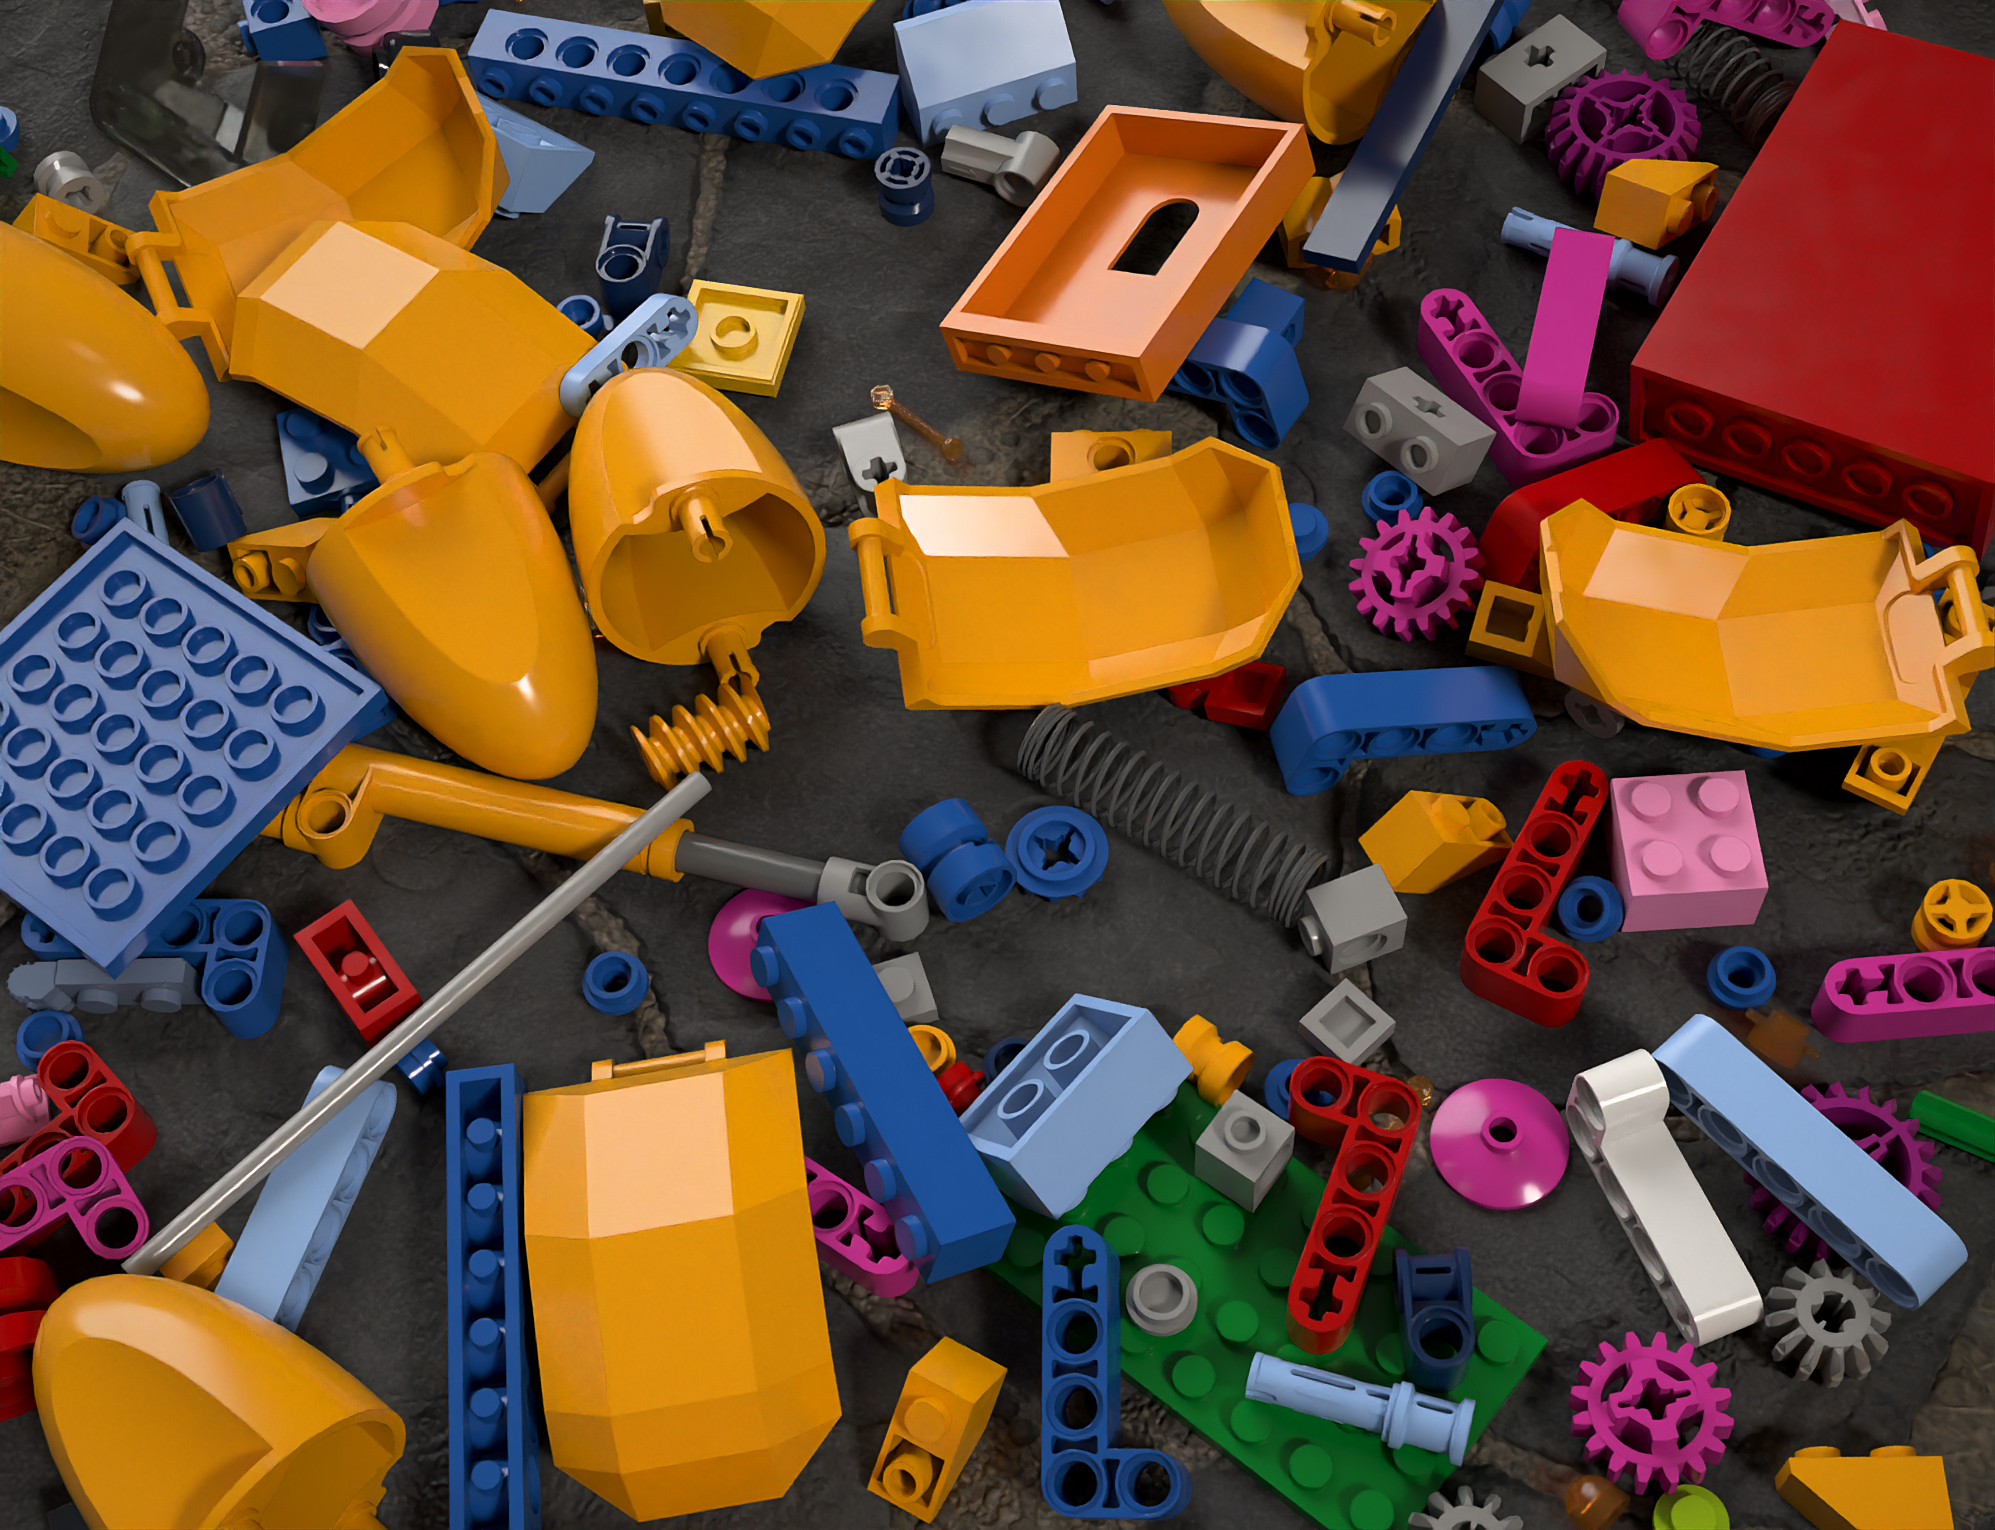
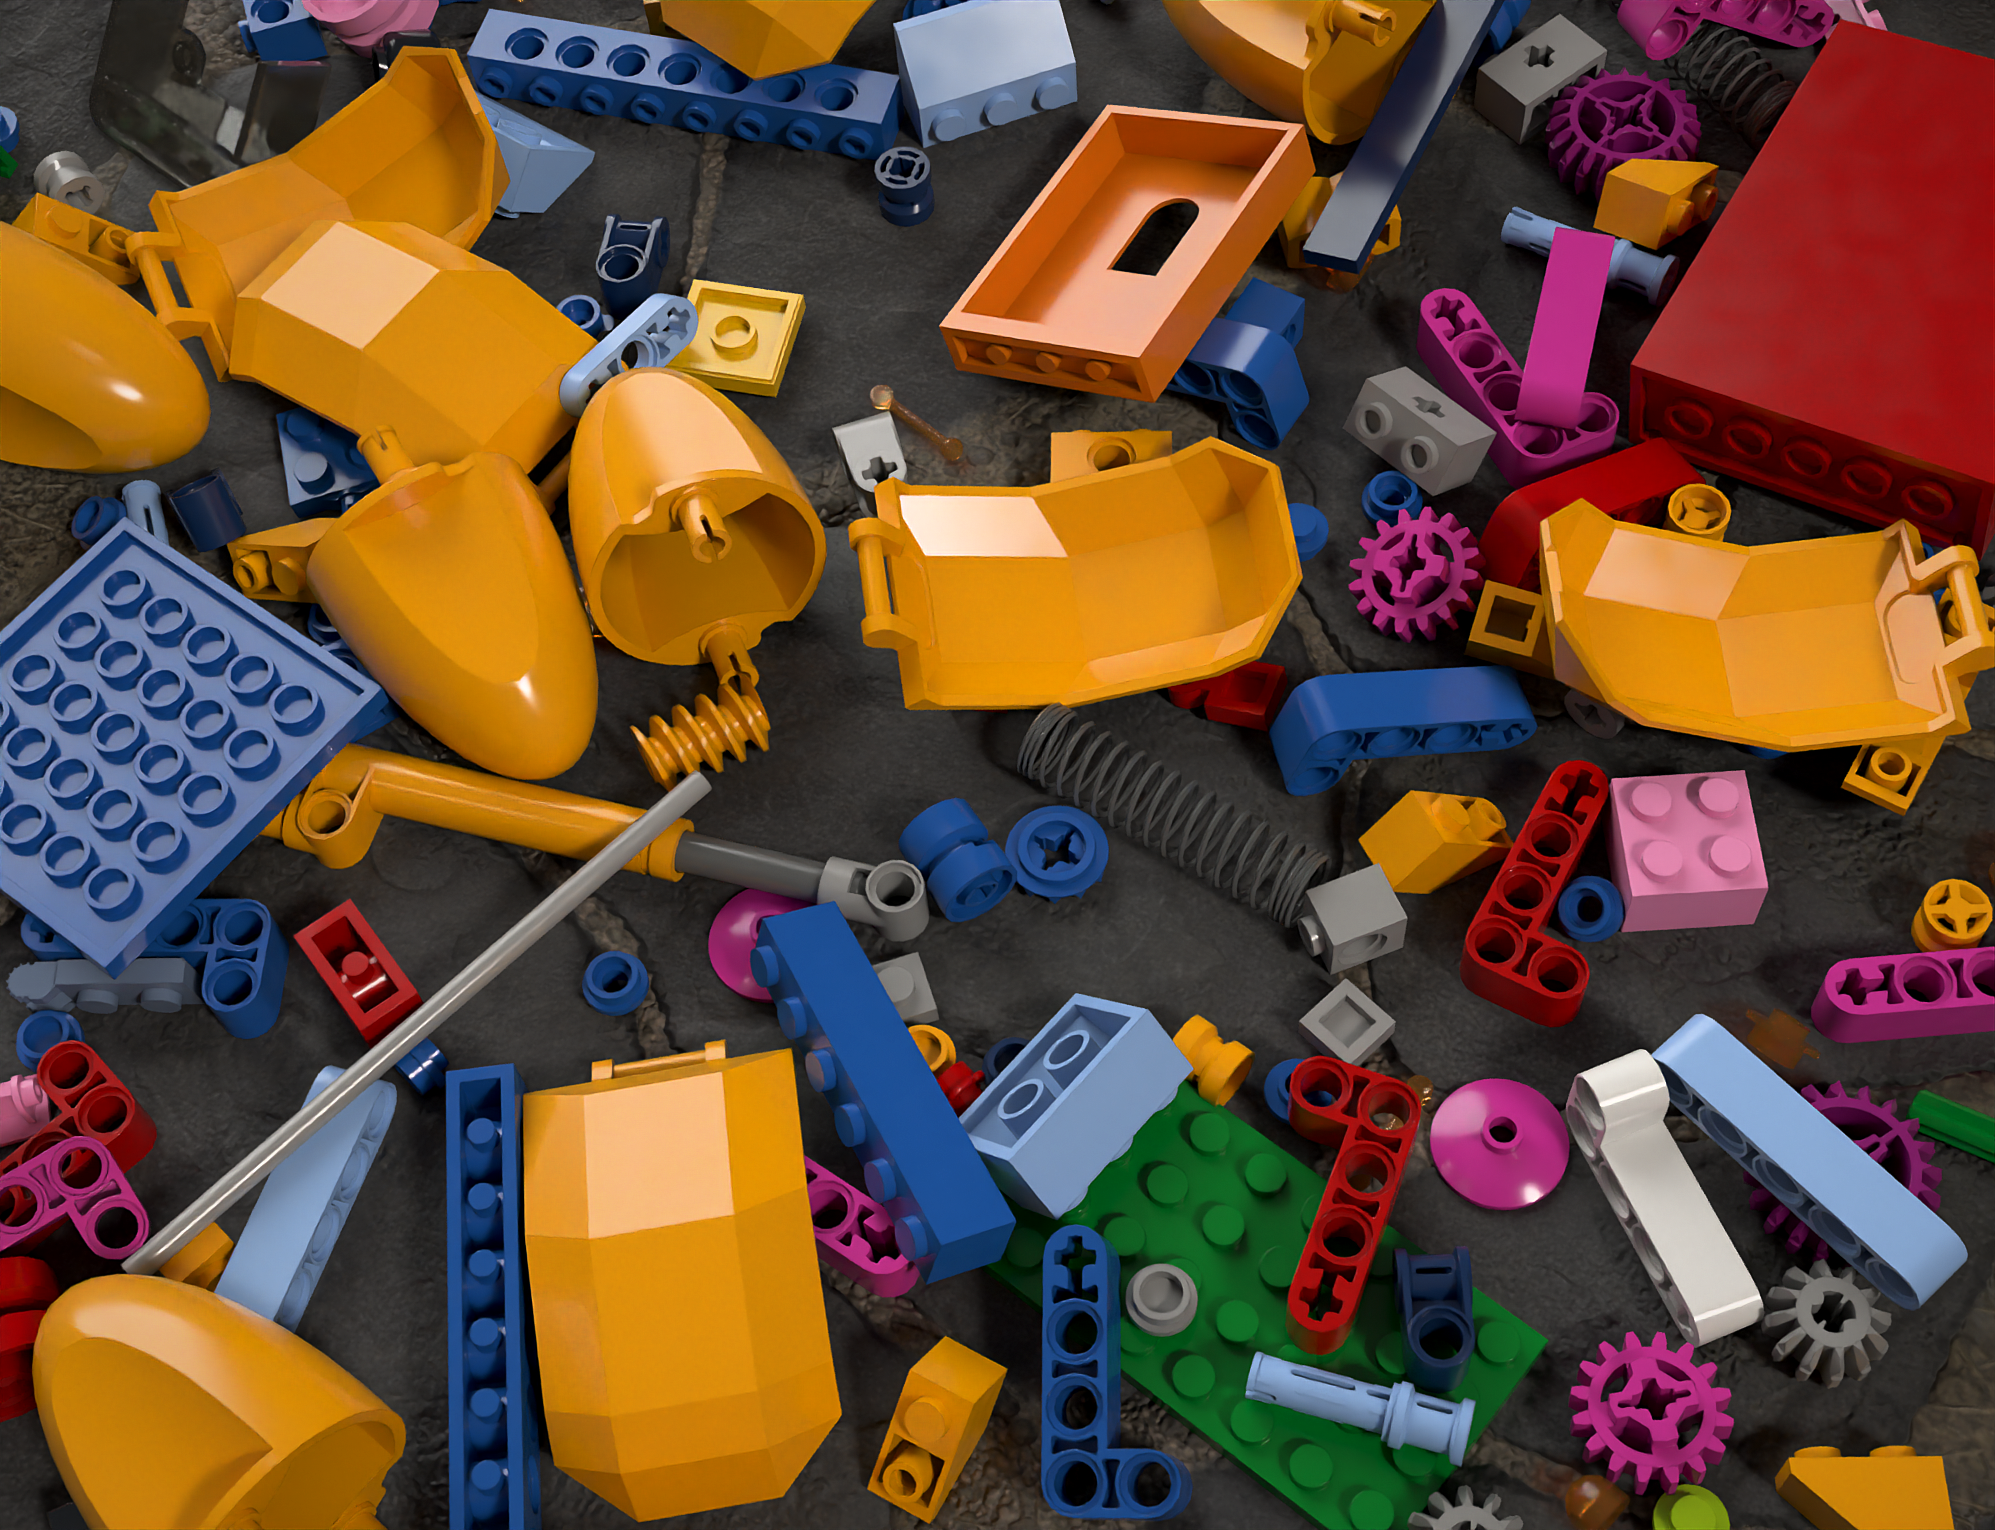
light grey piece [941,124,1061,208] -> none
light grey brick [1195,1090,1295,1213] -> none
blue plate [1706,946,1776,1012] -> none

